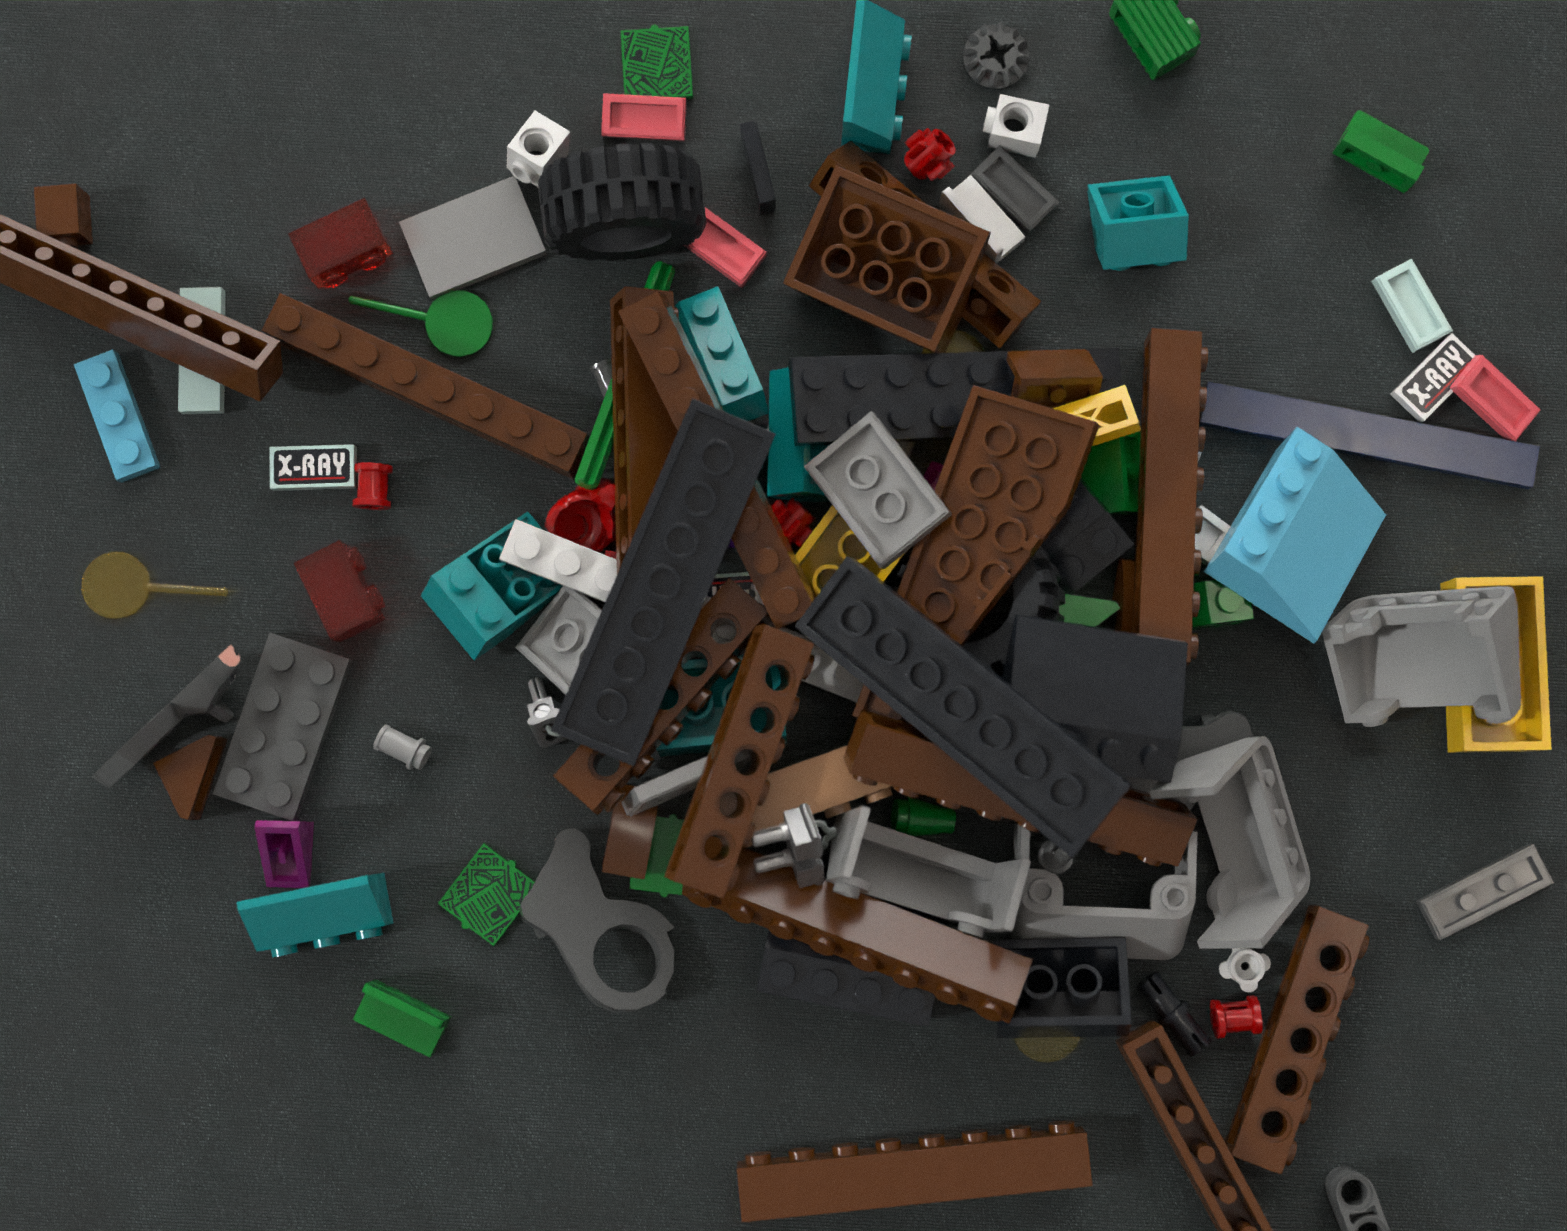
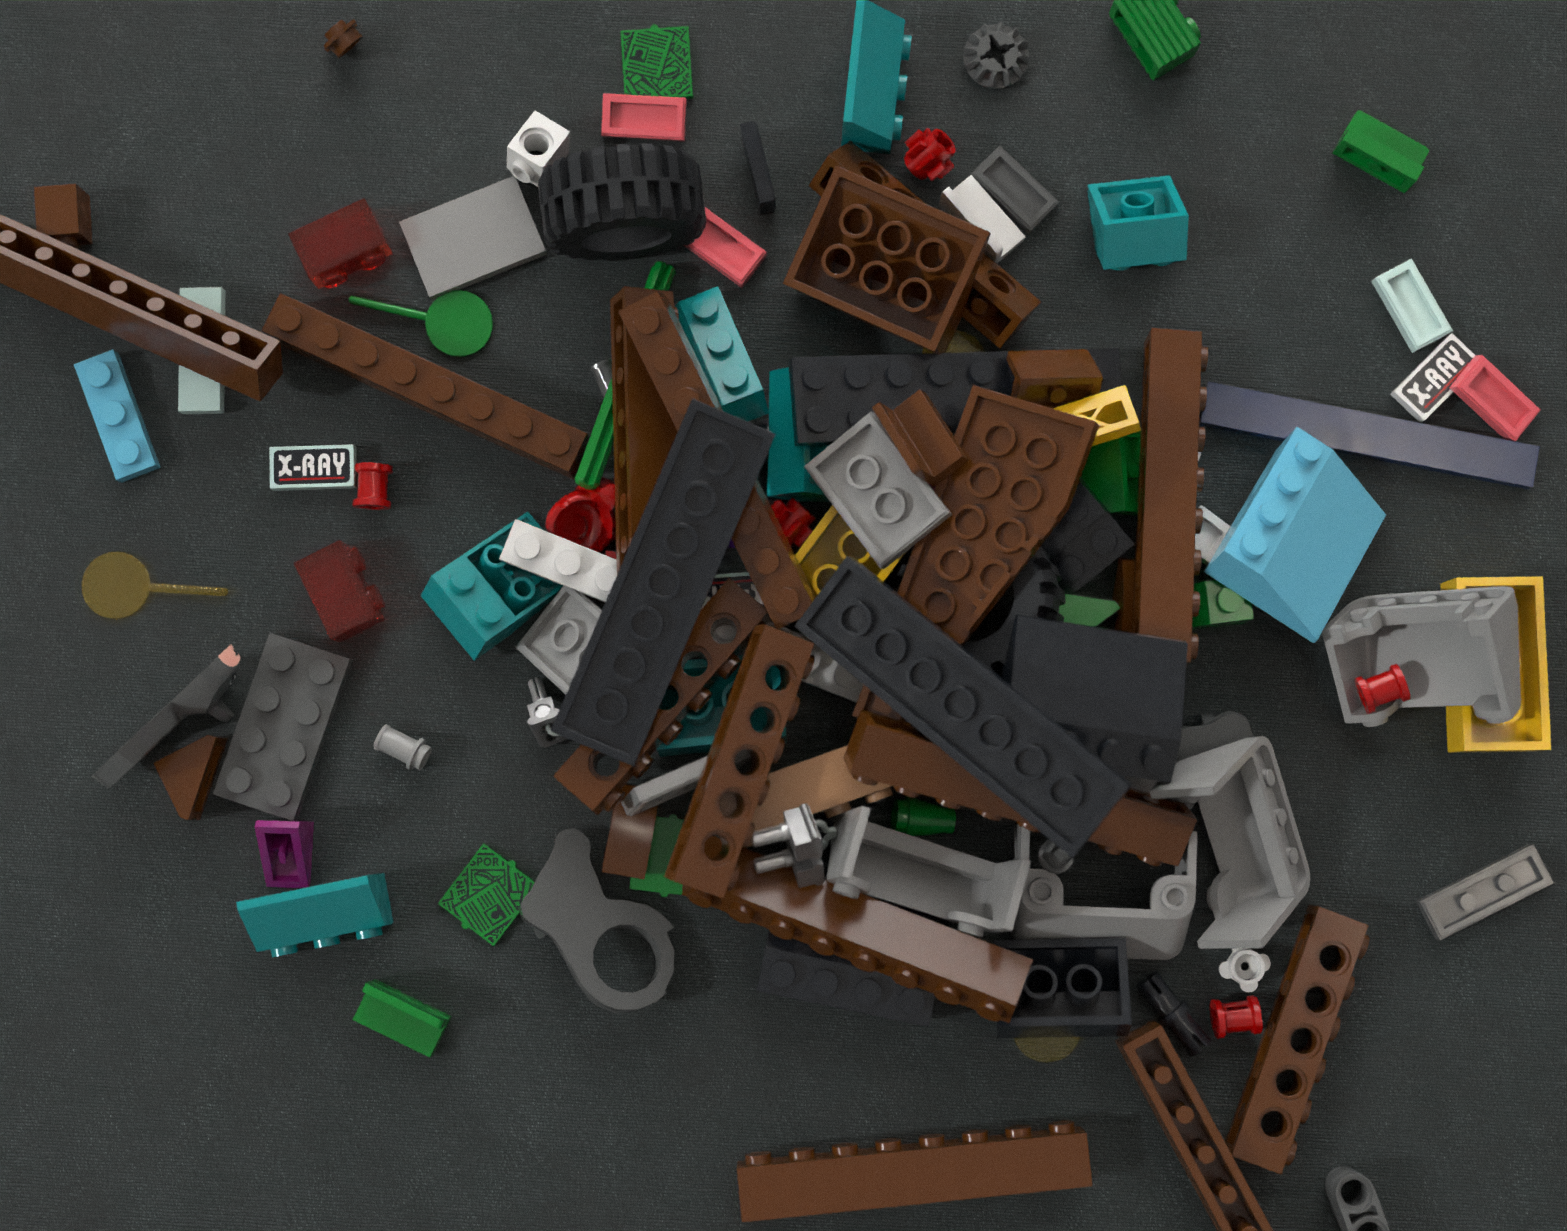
white brick [983,94,1049,158] -> none
none -> reddish brown plate [323,19,363,58]
none -> reddish brown panel [872,389,969,487]
none -> red bush [1354,663,1411,714]

